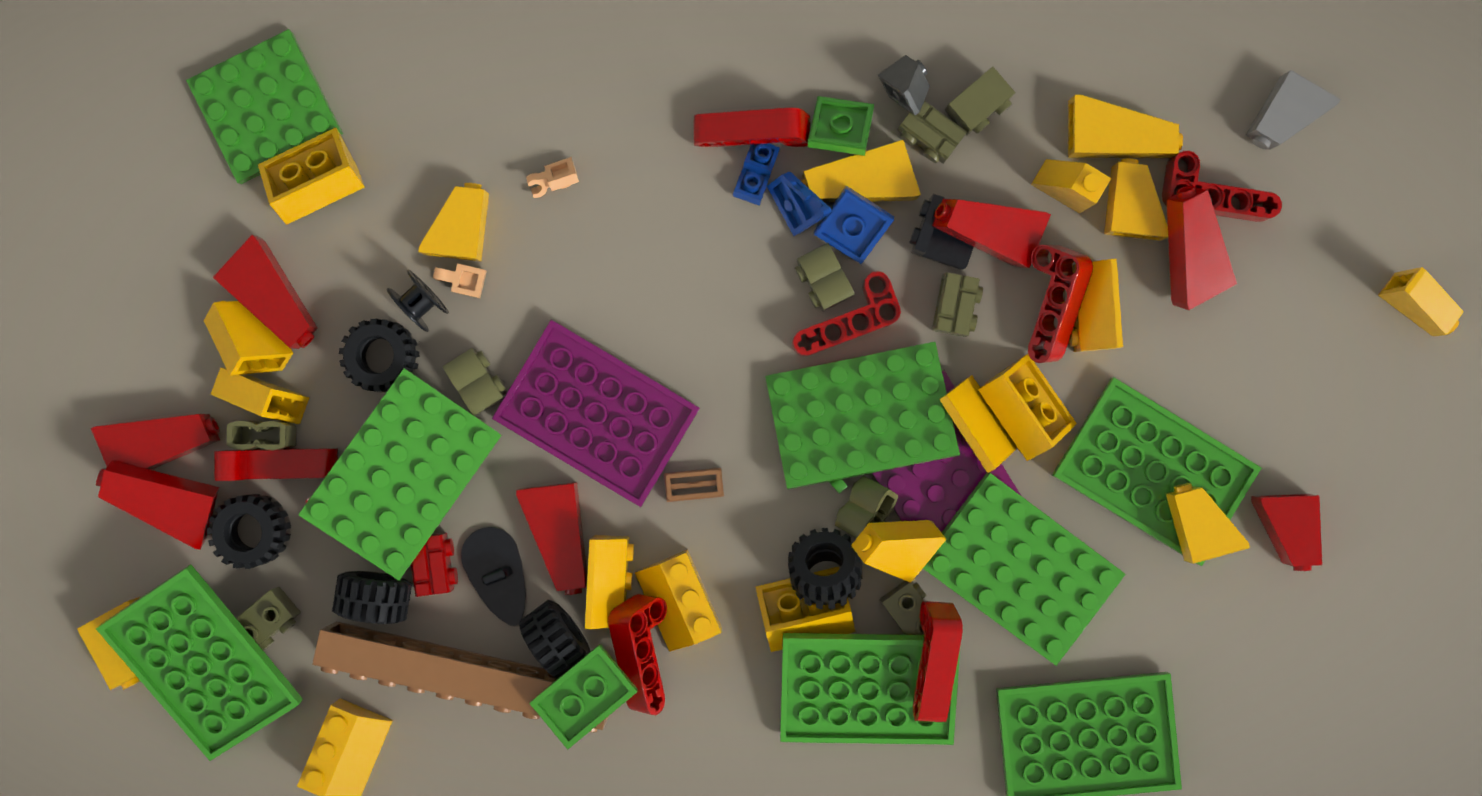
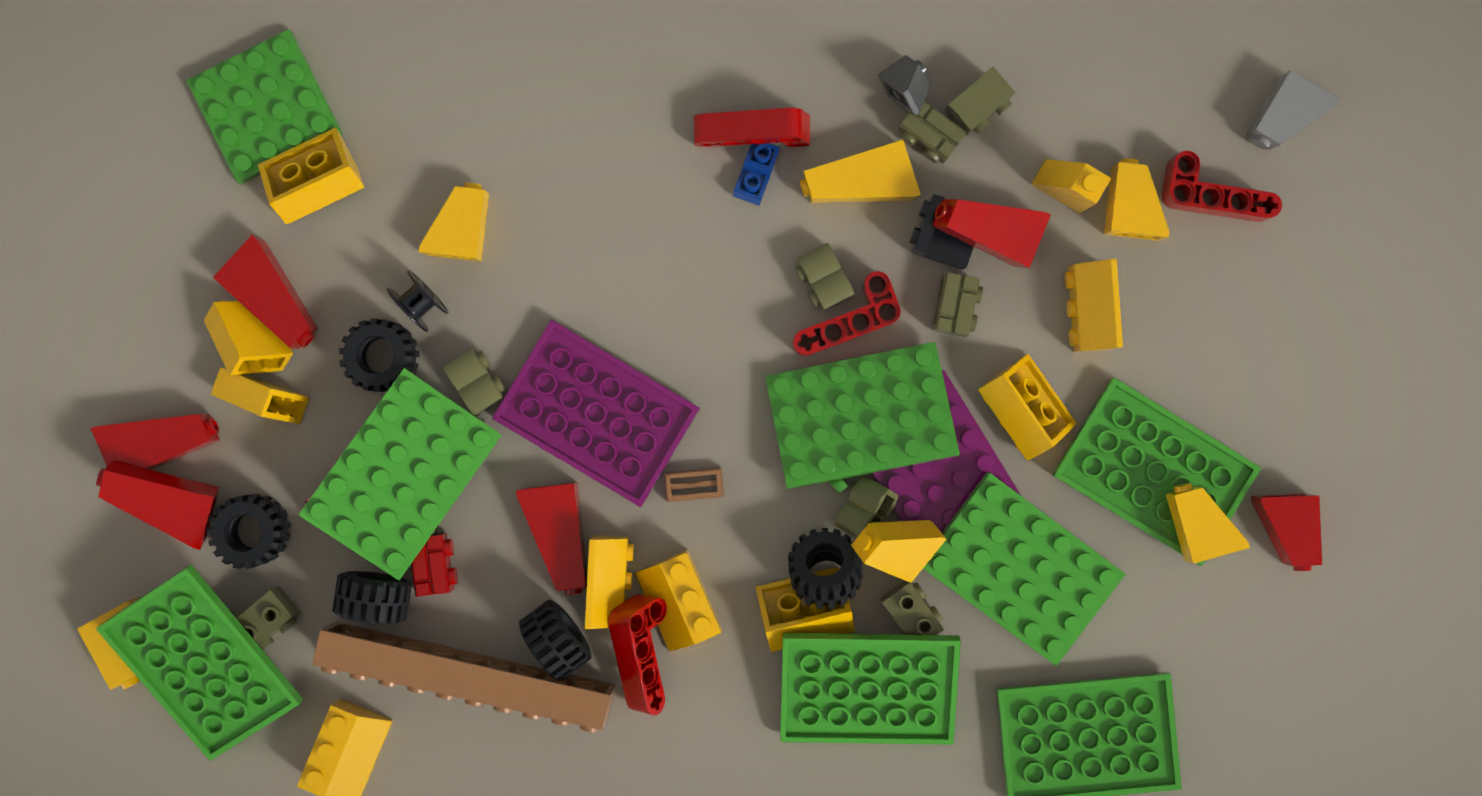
red beam [214,448,338,481] -> none
olive brick [226,421,296,450] -> none
light nougat plate [433,263,487,299] -> none
black shield [461,527,526,626] -> none
light nougat plate [526,157,579,198] -> none
bright green plate [529,644,638,750] -> none
blue wing [767,171,832,236] -> none
bright green plate [808,96,874,156] -> none
blue plate [813,186,894,264] -> none
red beam [913,601,963,722] -> none
yellow tile [939,375,1017,473] -> none
red beam [1028,245,1093,363] -> none
yellow slope [1068,95,1183,158] -> none
slope [1167,185,1237,310] -> none
yellow slope [1378,267,1464,336] -> none

